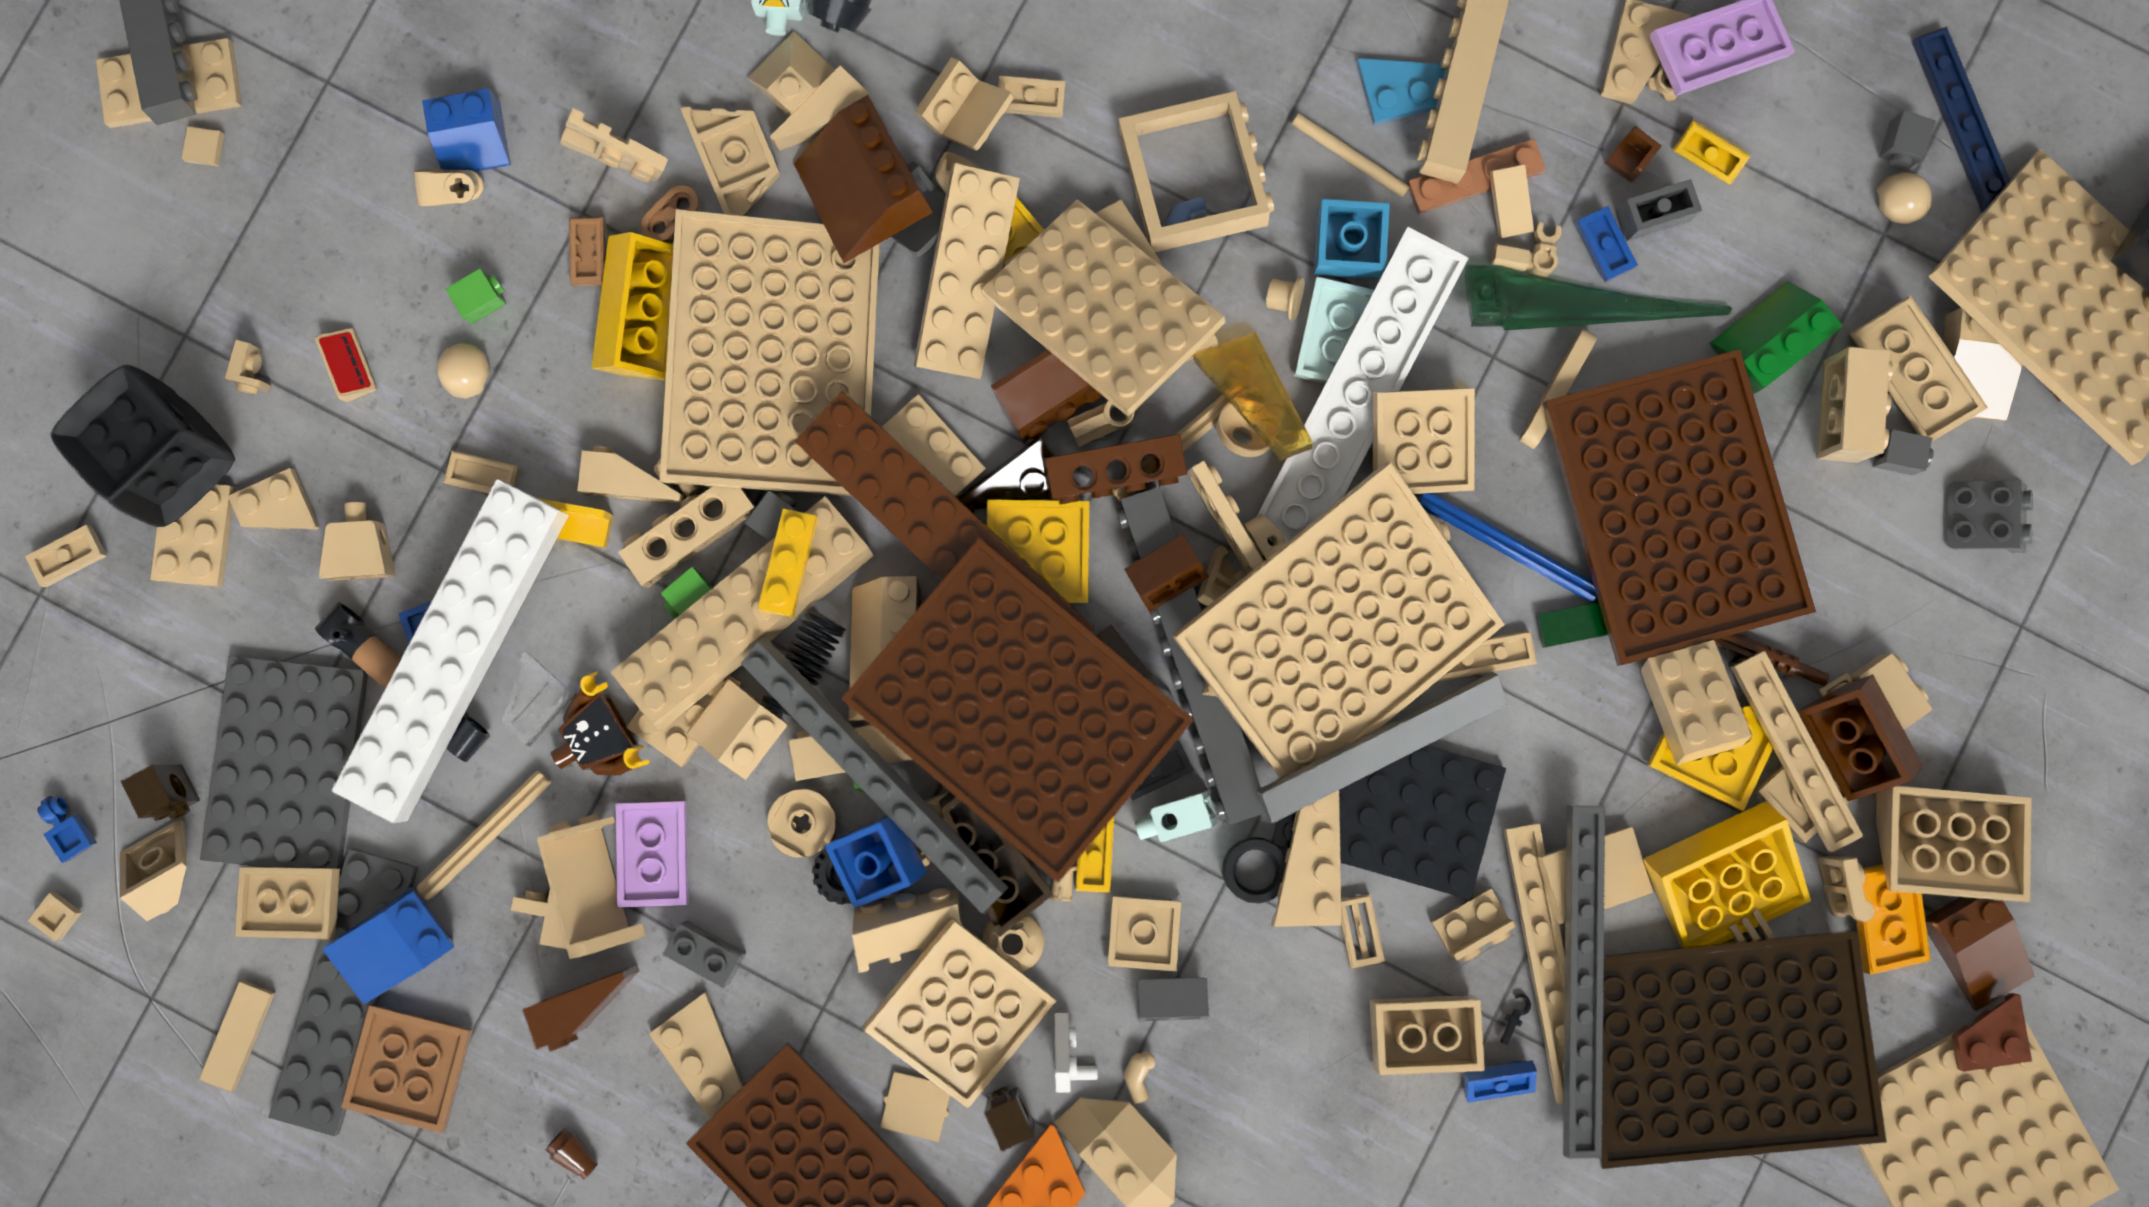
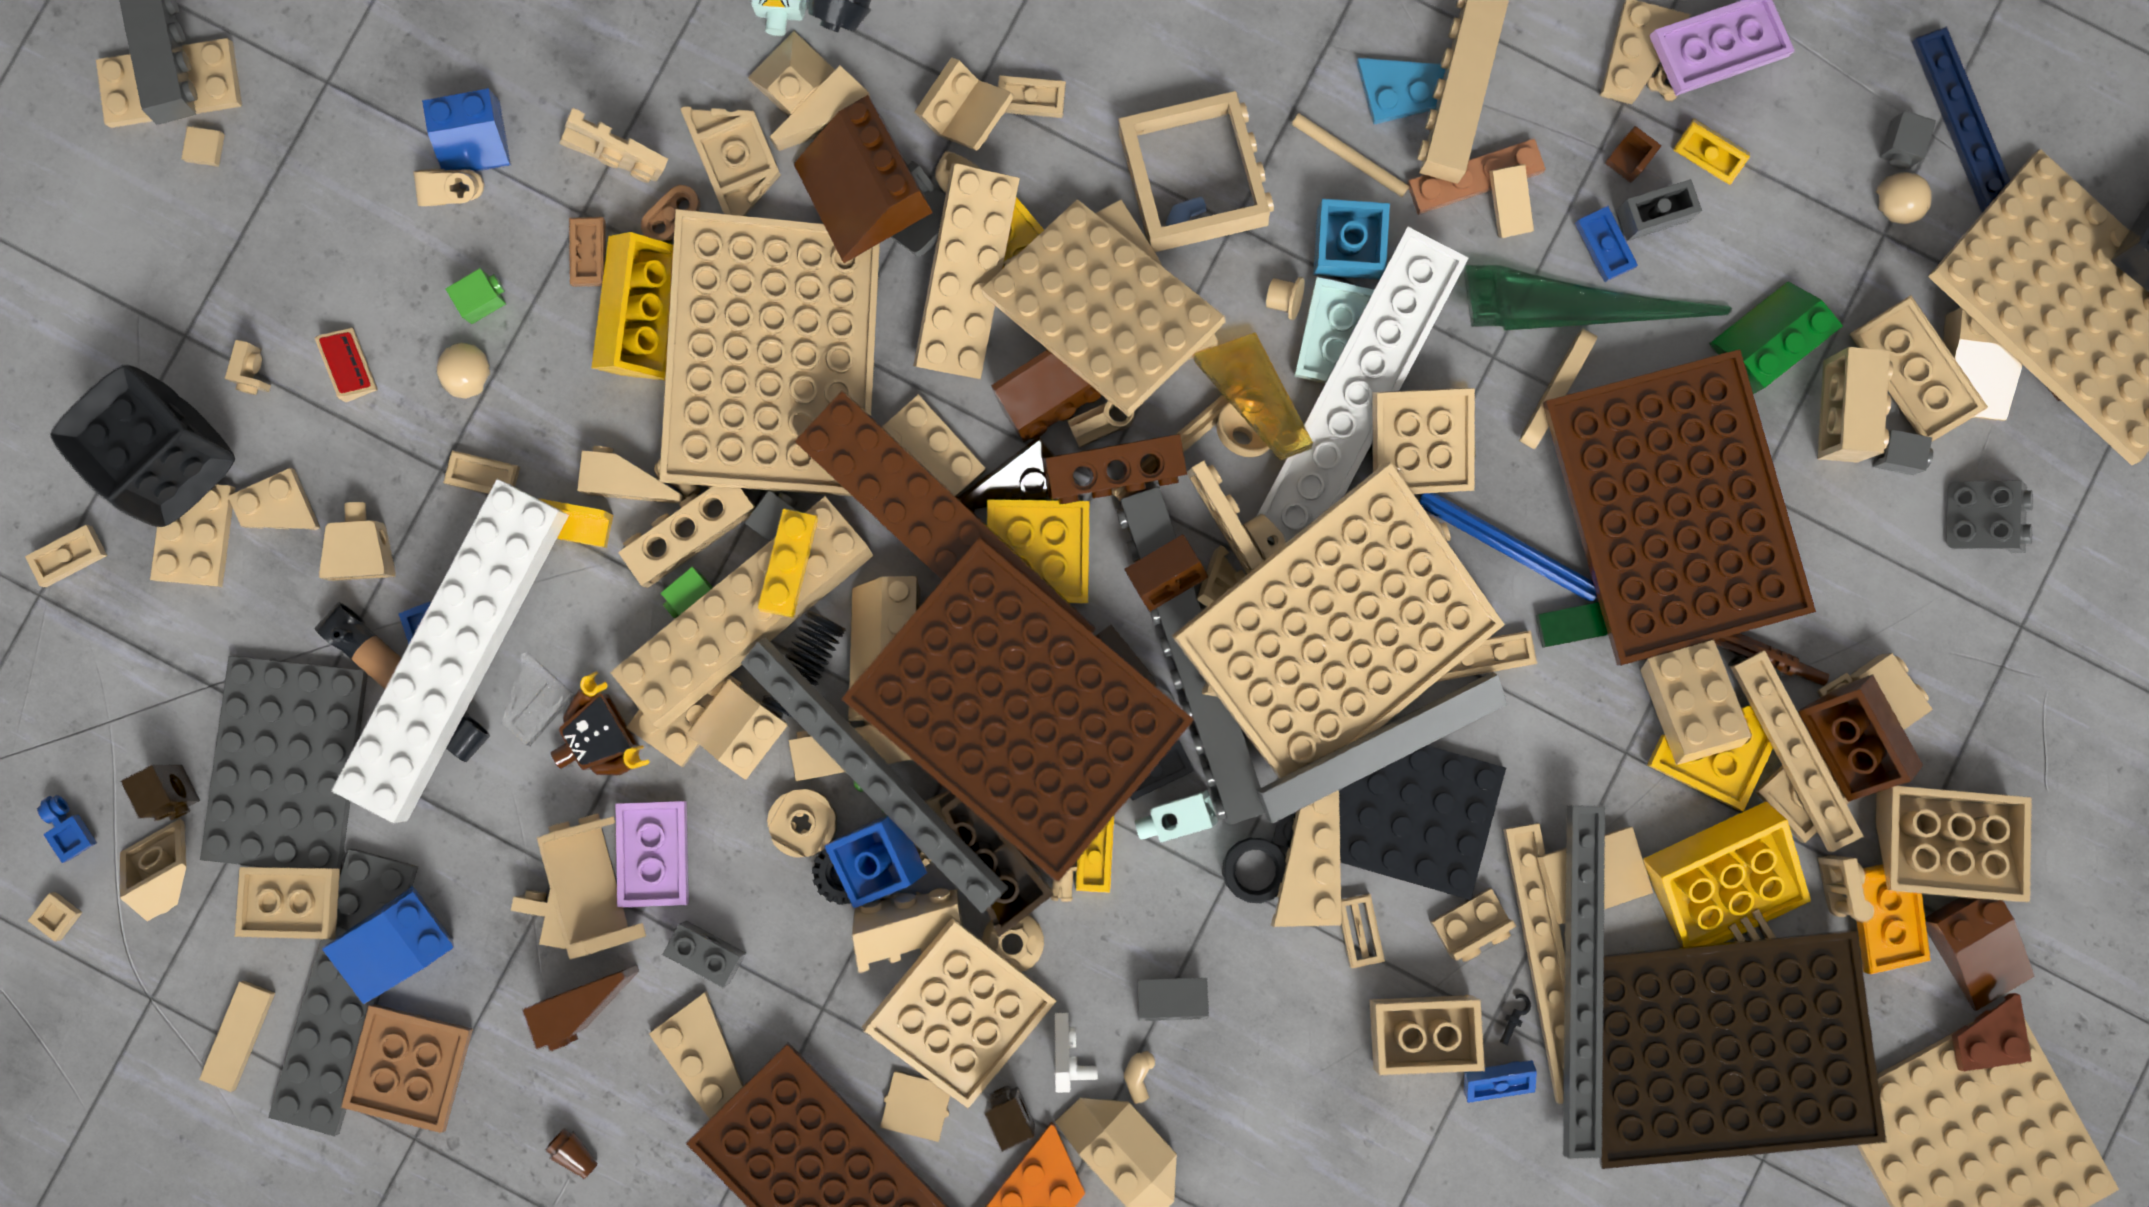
tan axle [416,771,551,900] -> none
tan plate [1107,896,1181,971] -> none
tan bar [1490,222,1562,279] -> none

